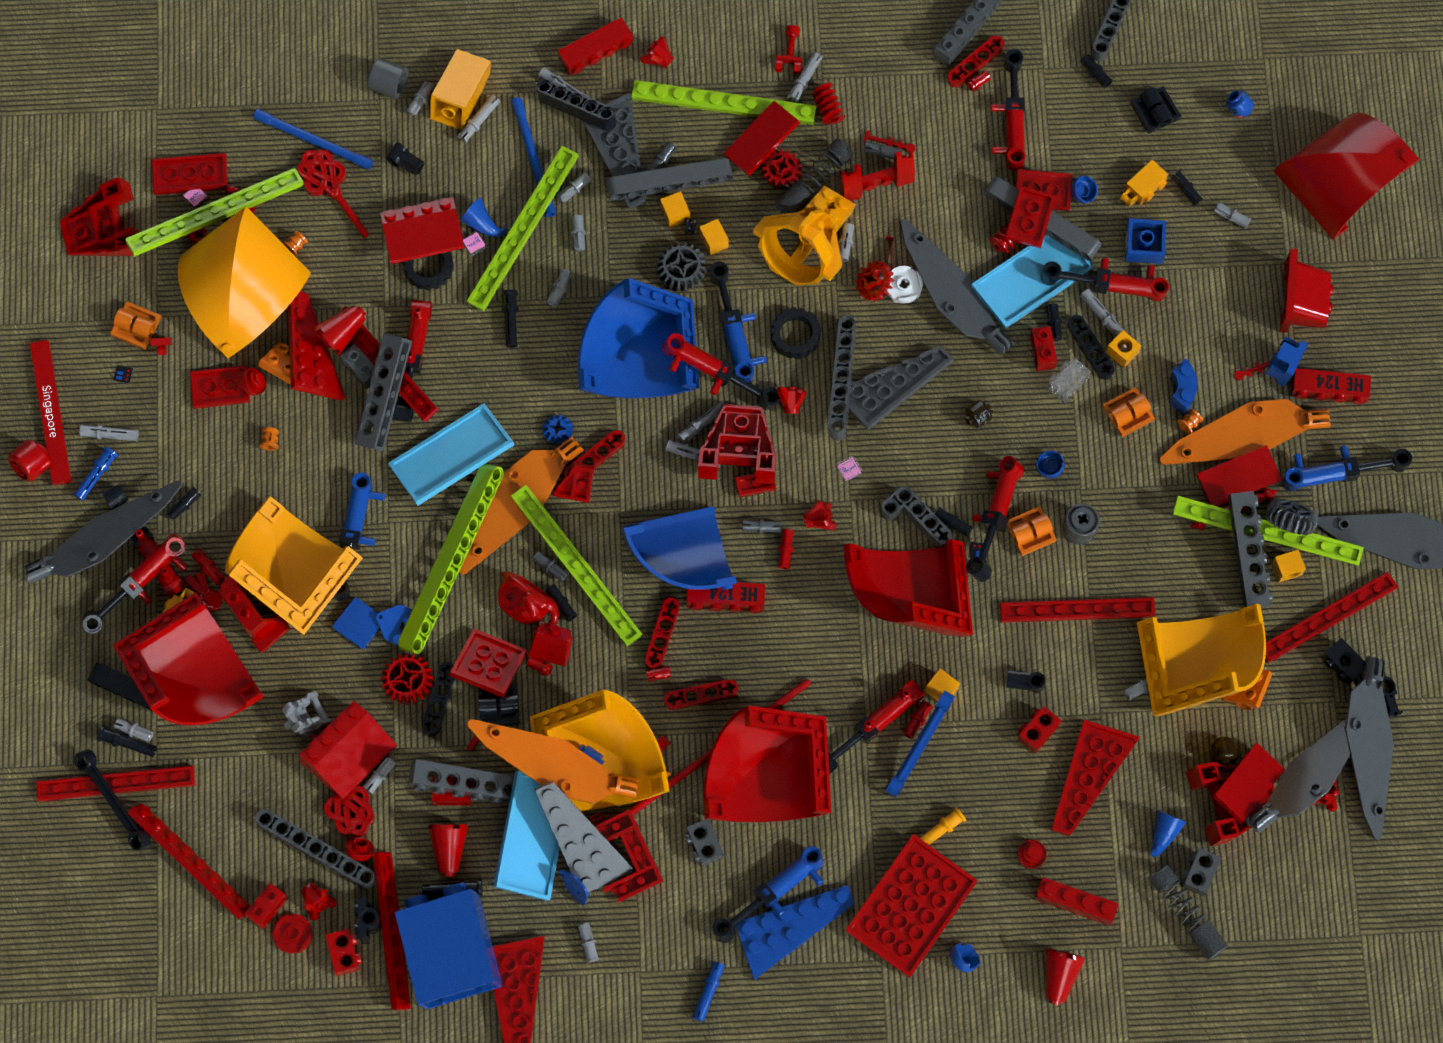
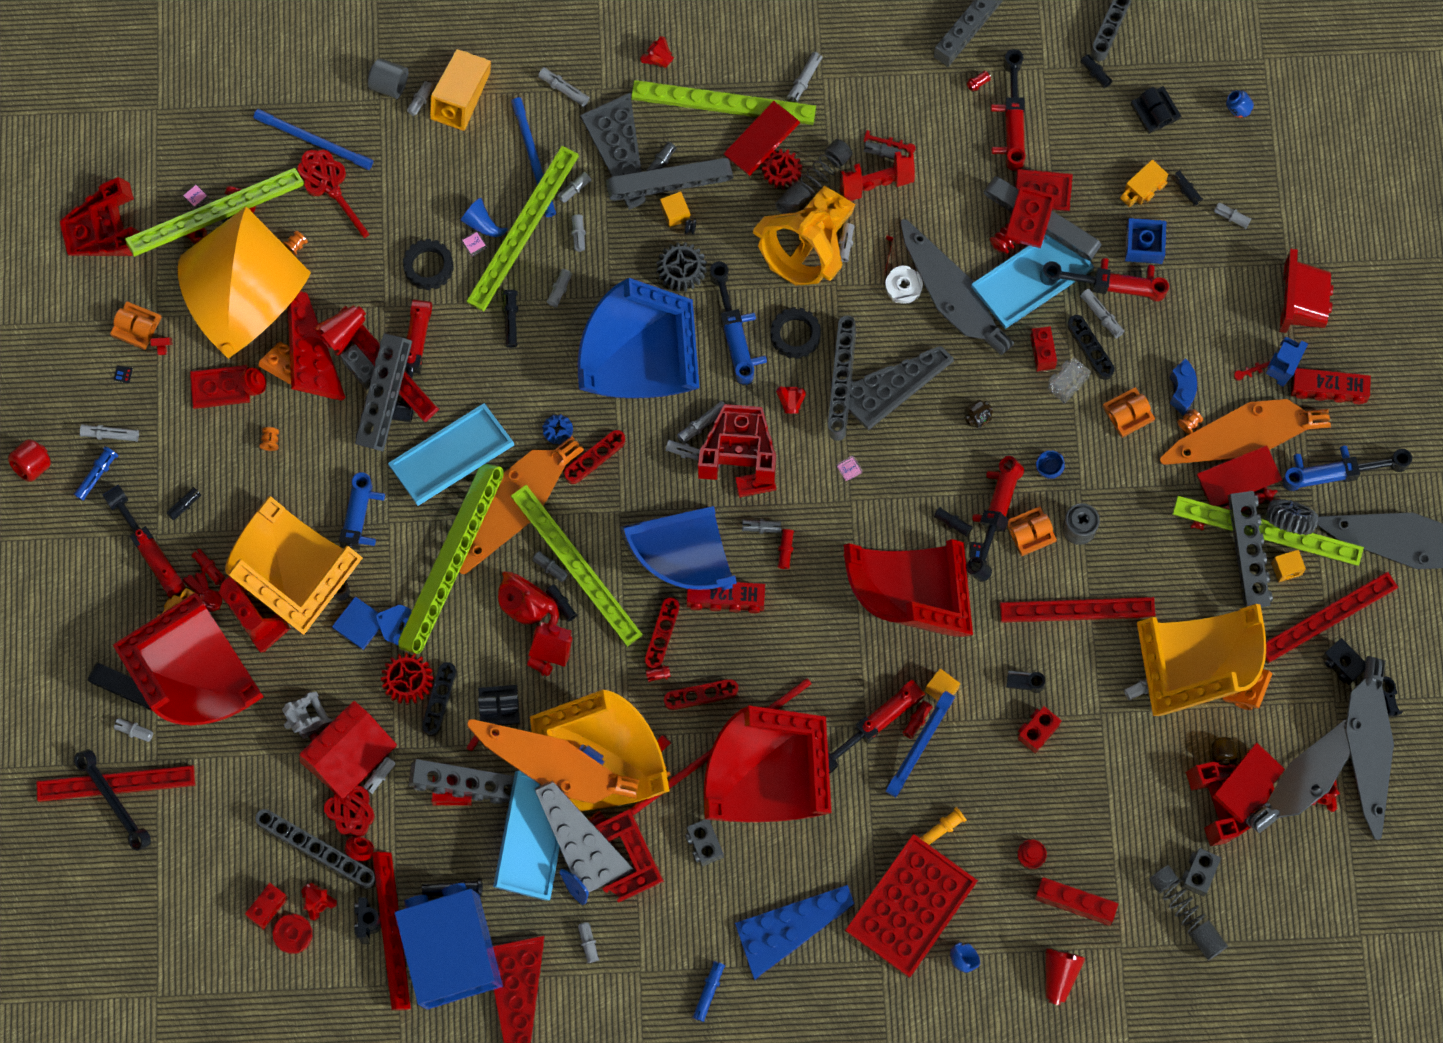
dark grey wing [25,481,182,583] -> none
red tile [30,340,72,486] -> none
red piece [82,533,187,634] -> none
black pin [97,725,158,758] -> none
red plate [128,803,251,920] -> none
red tile [152,153,228,195] -> none
red brick [325,928,362,976] -> none
red slope [380,197,465,264] -> none
black piece [385,142,425,176] -> none
red cone [428,824,468,876] -> none
red plate [450,629,527,698] -> none
light grey pin [457,95,500,143] -> none
black beam [536,79,617,131] -> none
red wing [553,463,595,503] -> none
red brick [558,17,633,76] -> none
red piece [662,333,780,410] -> none
light orange piece [700,219,729,256] -> none
blue piece [712,846,824,943] -> none
red bar [775,25,802,74] -> none
red rock [803,500,837,530] -> none
red piece [812,82,845,125] -> none
red gear [855,260,894,302] -> none
dark grey beam [881,486,952,547] -> none
red beam [947,35,1004,88] -> none
black axle [1046,303,1062,342] -> none
red wing [1051,719,1140,837] -> none
blue hair [1070,176,1098,204] -> none
light orange piece [1106,330,1142,368] -> none
blue hat [1150,809,1186,857] -> none
red panel [1274,113,1419,240] -> none

